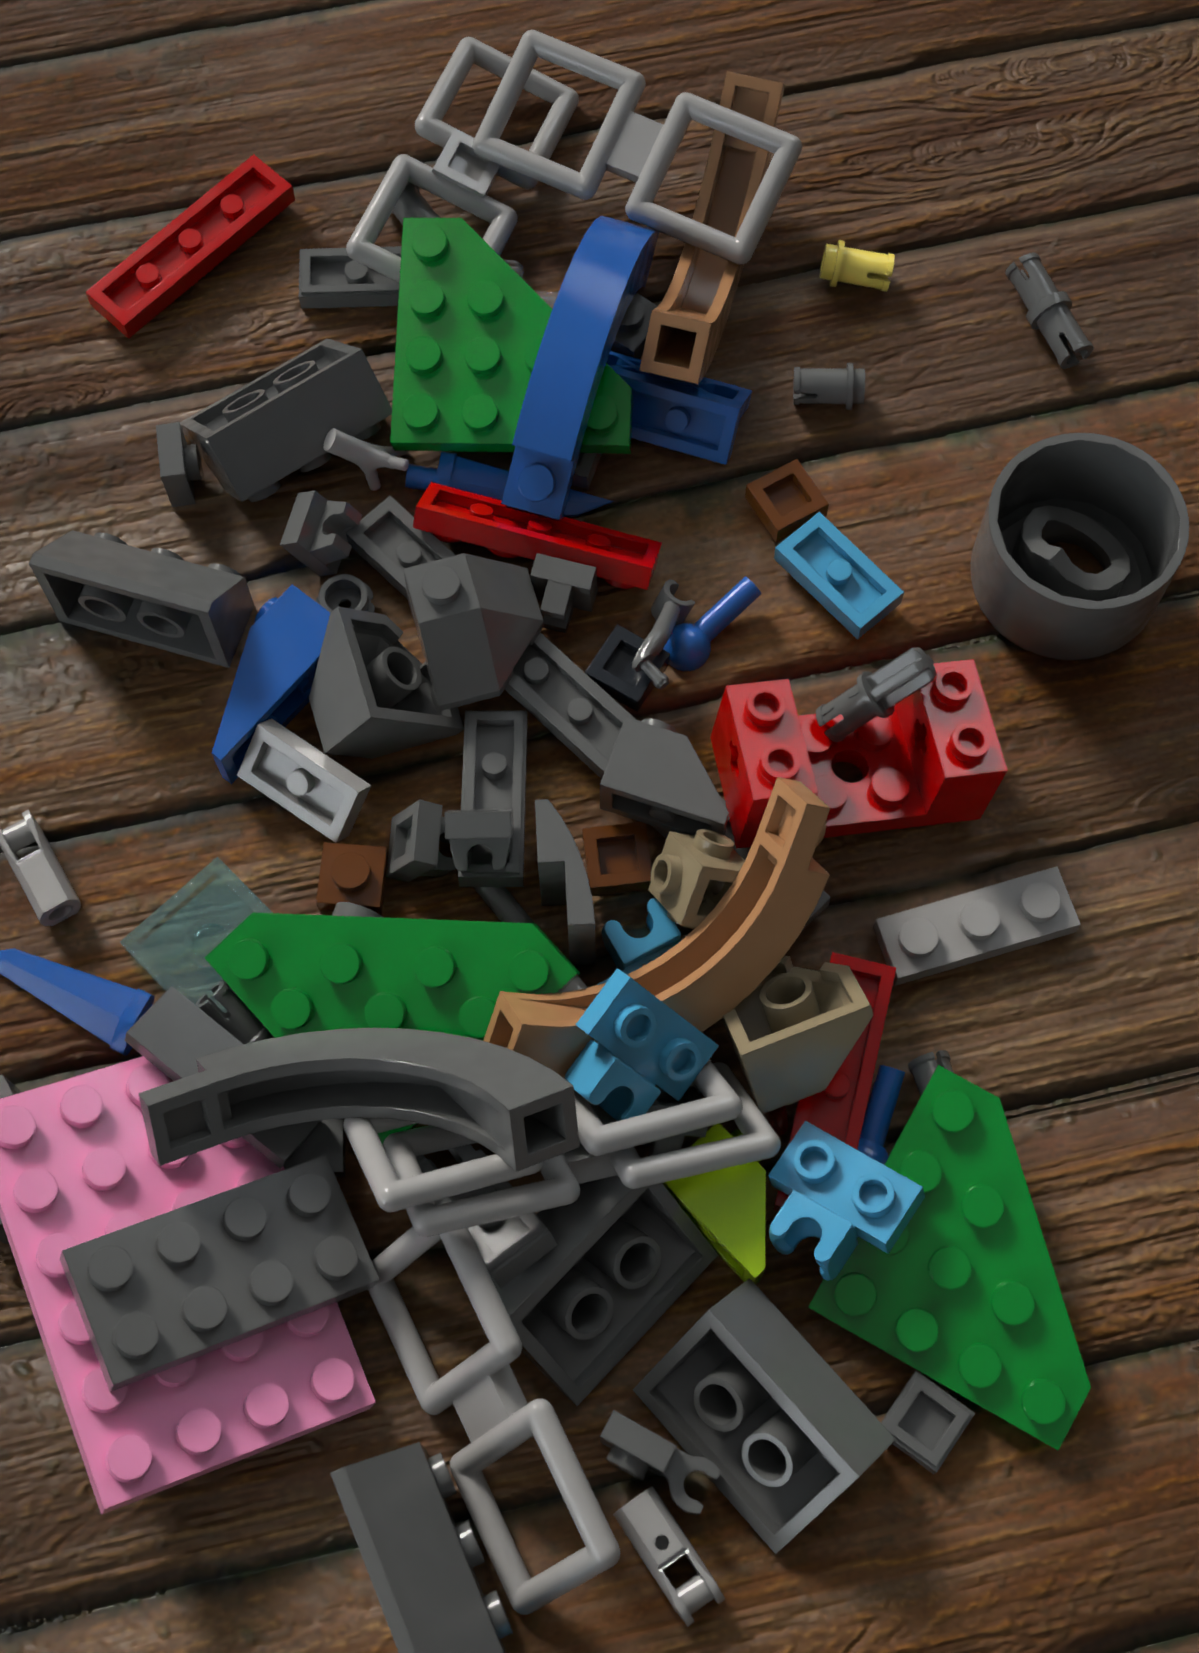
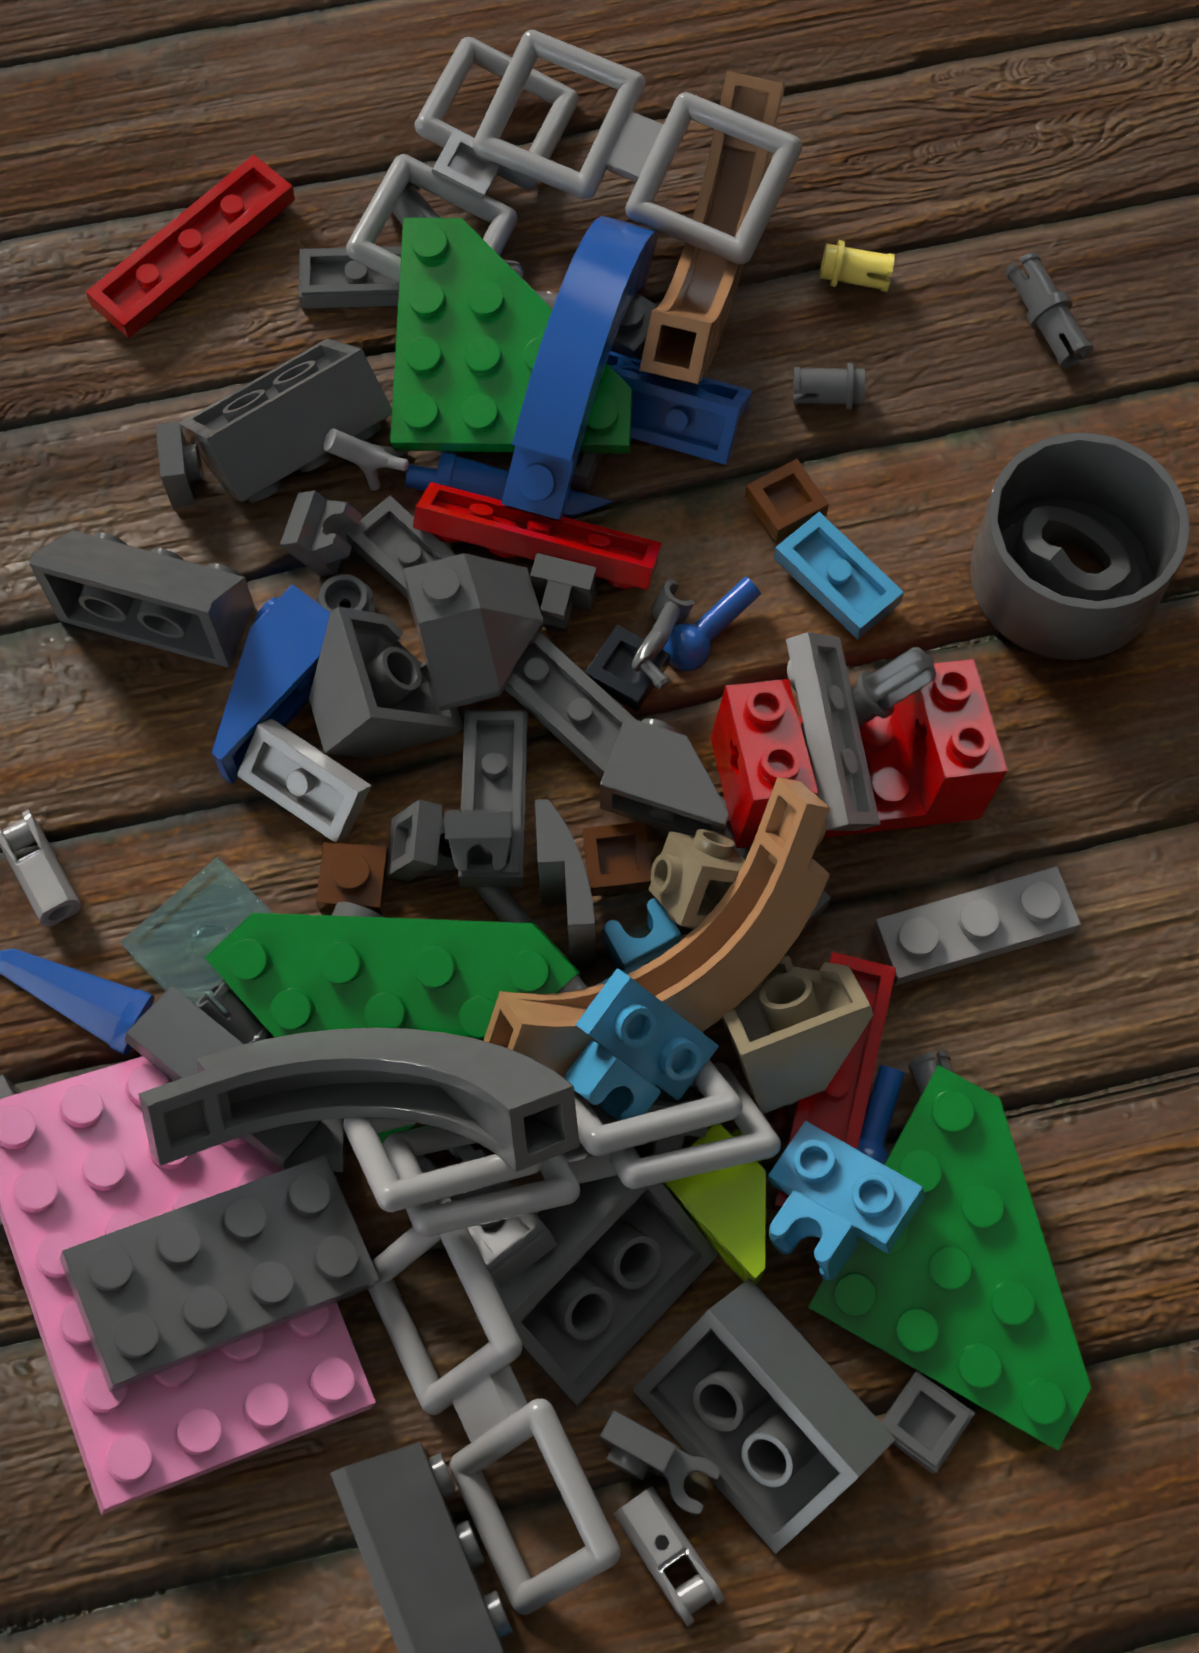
none -> light grey plate [786,632,880,831]

